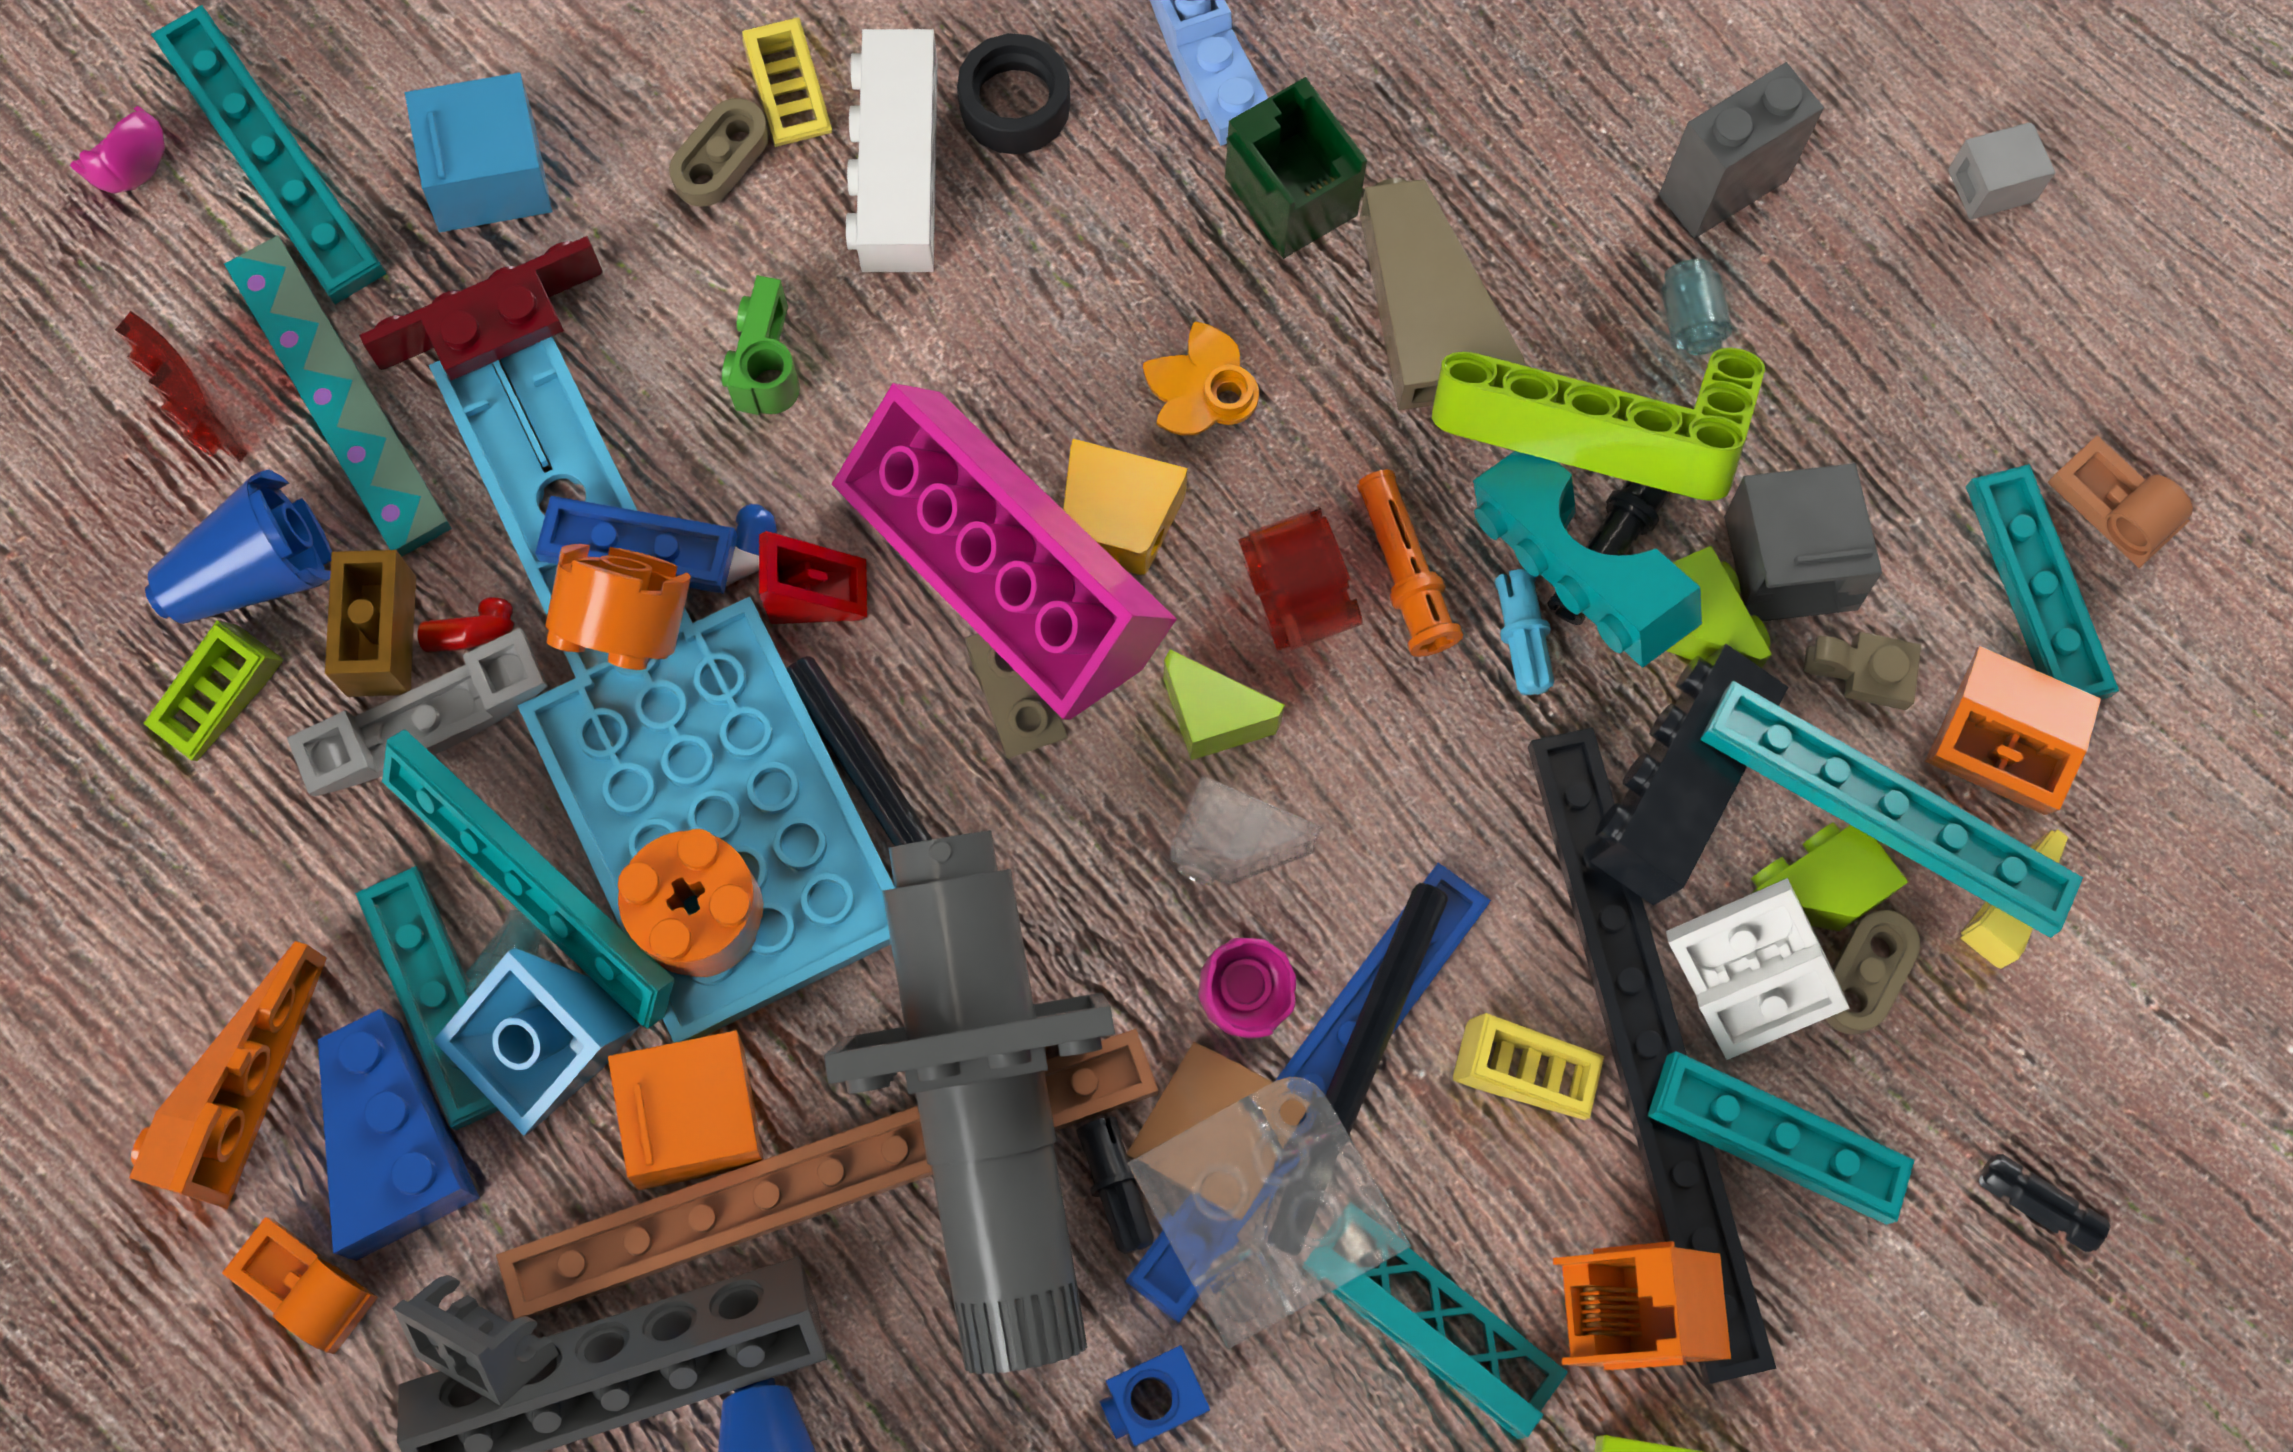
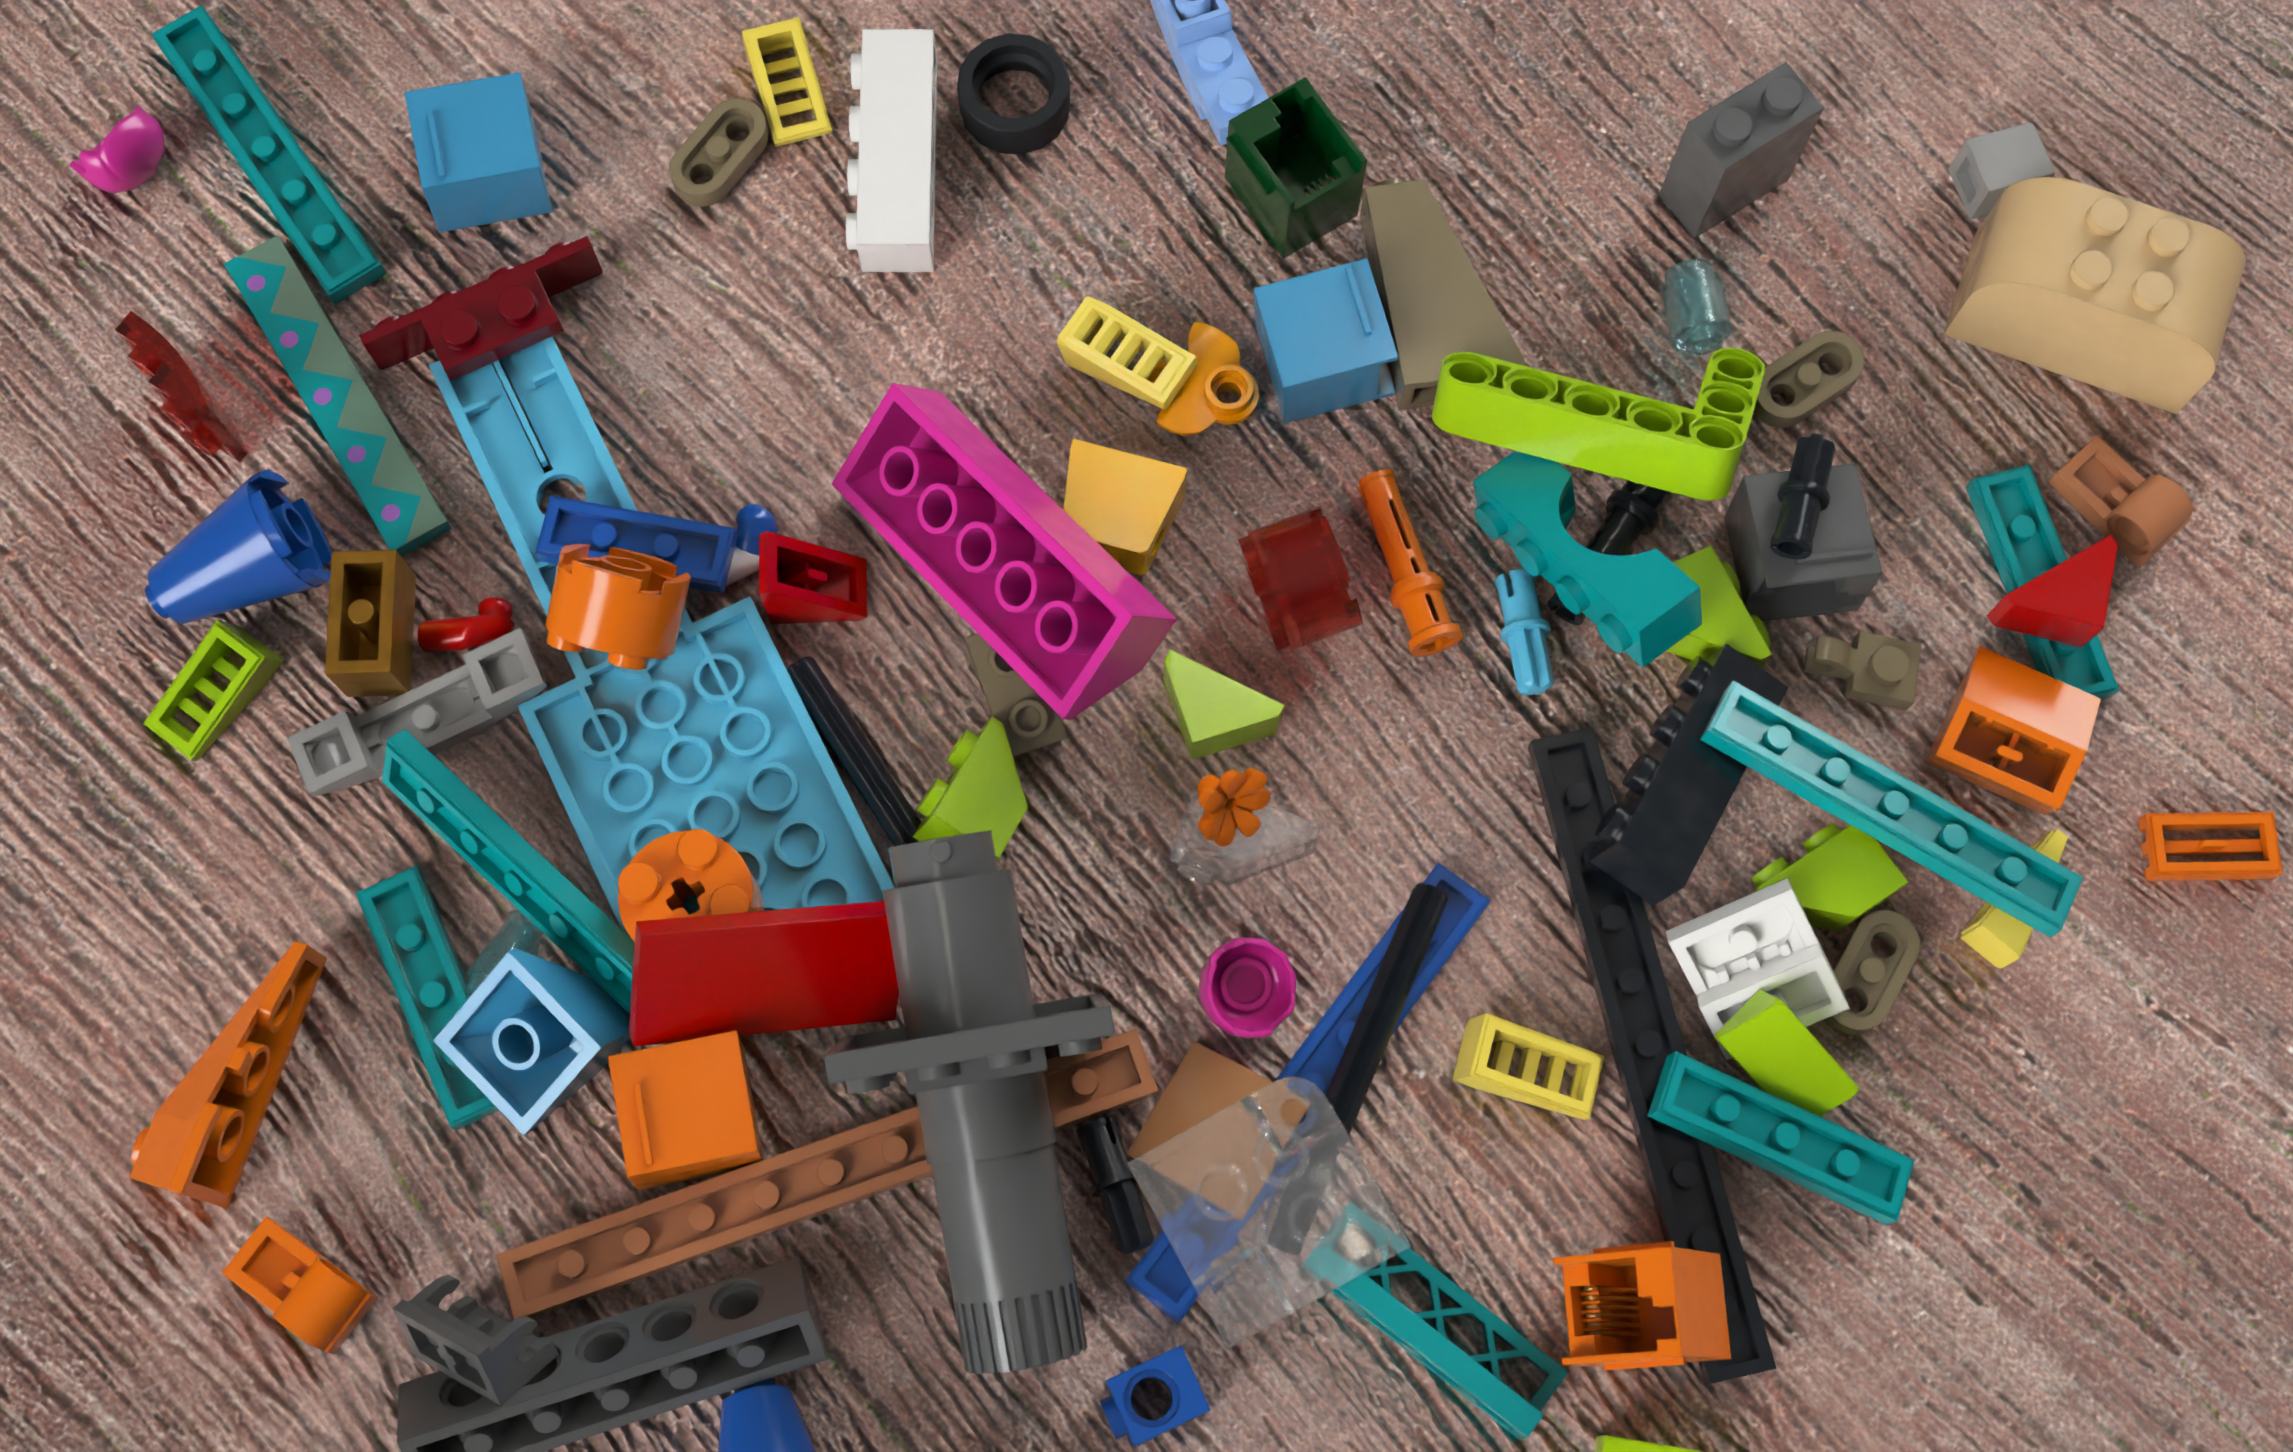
blue wedge [318,1009,480,1261] -> none
bright green plate [722,275,800,415] -> none
black axle [1979,1154,2111,1252] -> none
none -> red tile [629,901,899,1046]
none -> lime slope [913,716,1028,861]
none -> light yellow slope [1057,296,1198,410]
none -> orange plant [1197,767,1270,847]
none -> dark azure piece [1254,258,1399,424]
none -> lime slope [1713,989,1860,1116]
none -> dark tan plate [1754,331,1865,428]
none -> black axle [1770,433,1836,560]
none -> tan brick [1943,177,2246,414]
none -> red slope [1986,535,2118,648]
none -> orange tile [2138,811,2283,881]

